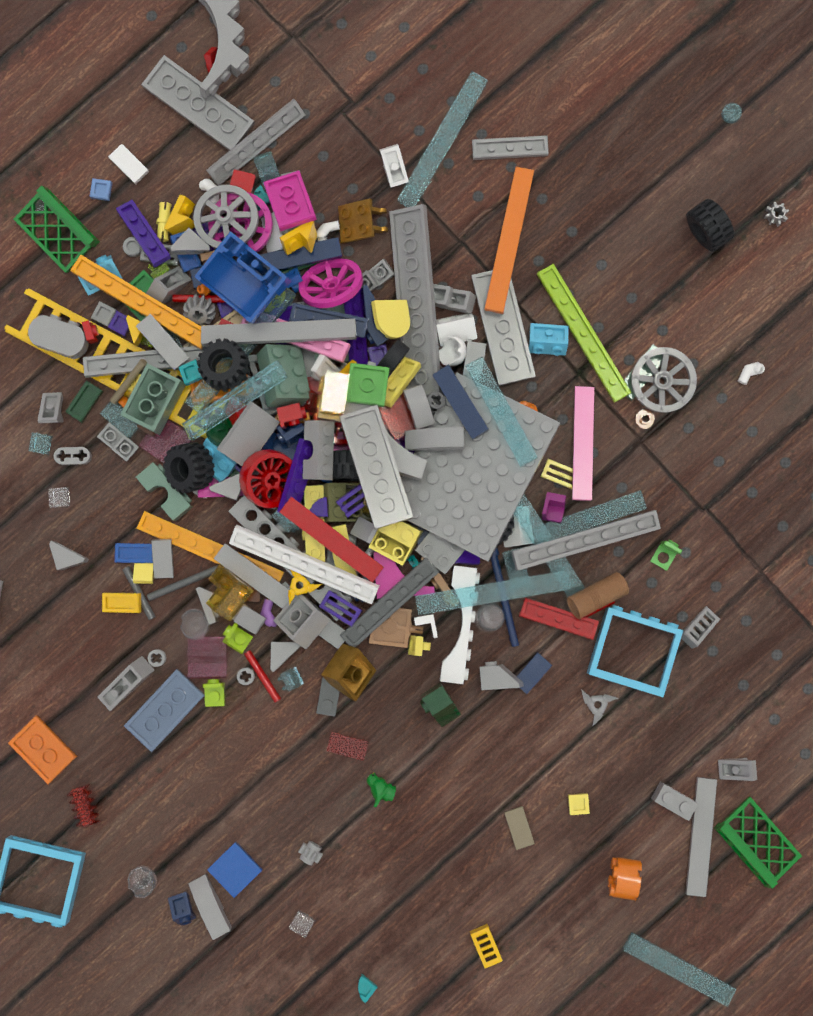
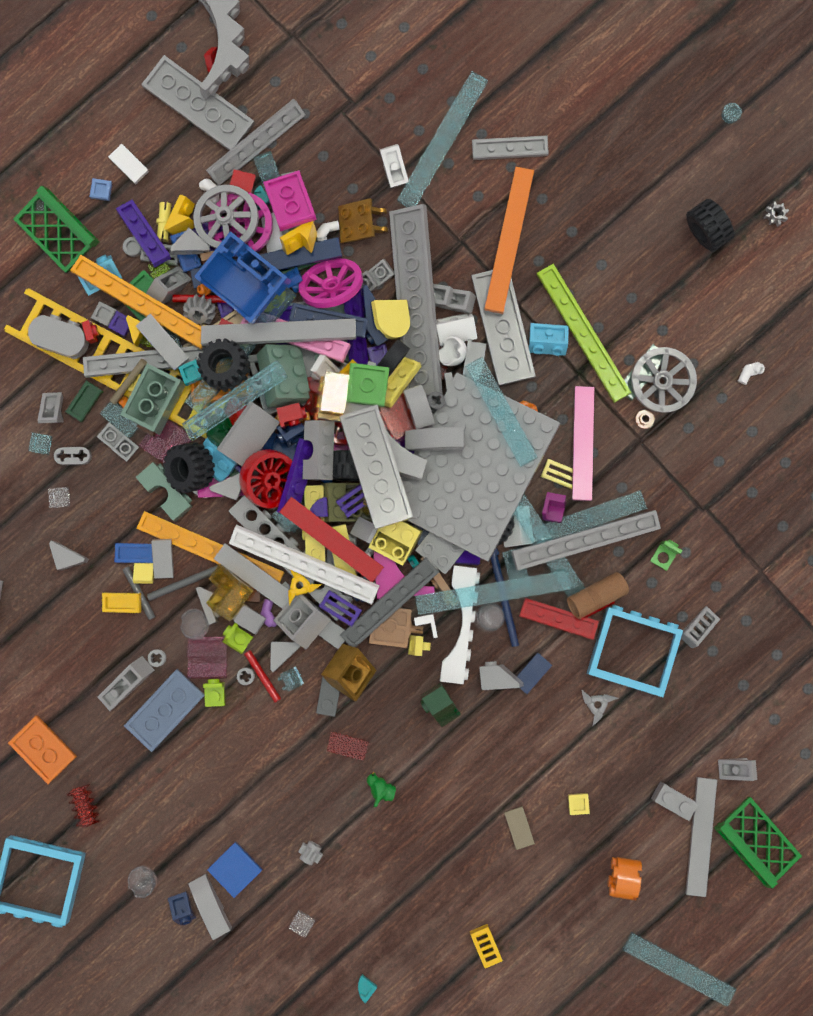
dark blue tile [432,364,489,440] -> none

